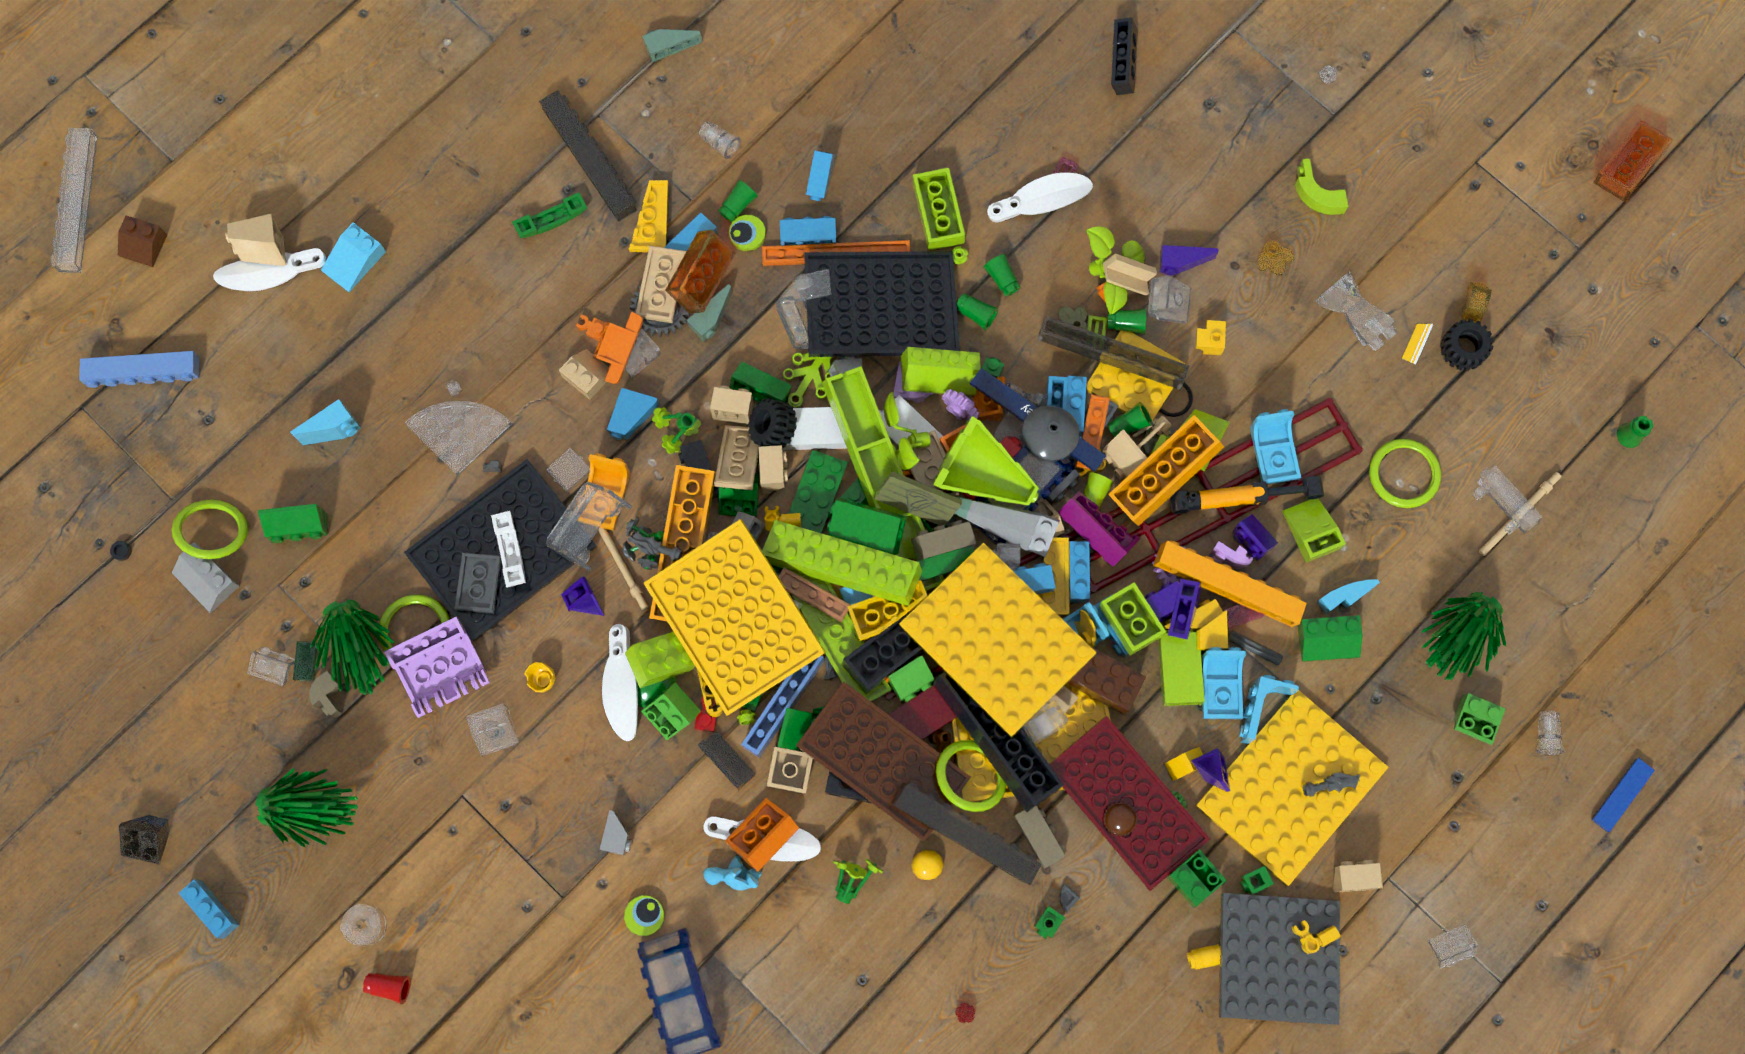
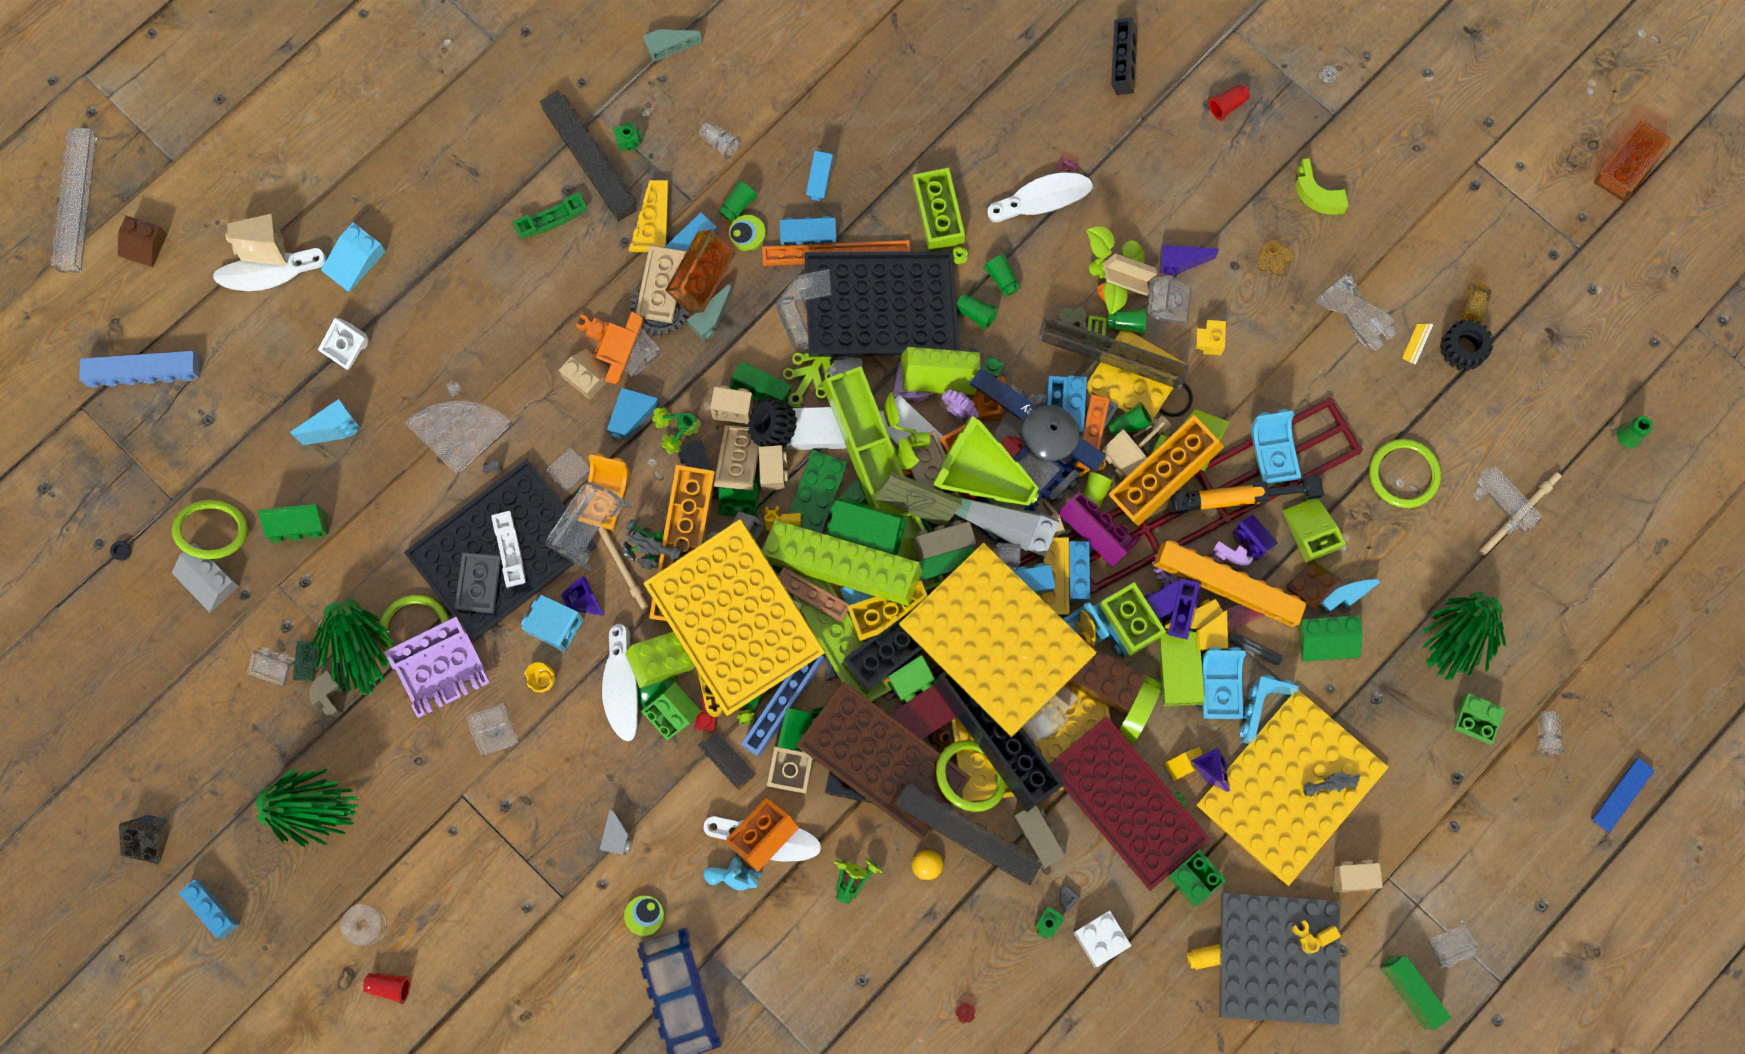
reddish brown hat [1103,802,1138,836] -> none
green brick [1240,866,1274,895] -> none
none -> white slope [318,318,368,370]
none -> medium azure slope [521,595,584,653]
none -> green brick [613,123,642,152]
none -> white brick [1073,911,1131,968]
none -> lime arch [1118,675,1162,745]
none -> red plant [1208,84,1250,121]
none -> reddish brown plate [1286,561,1342,609]
none -> green brick [1380,954,1452,1030]

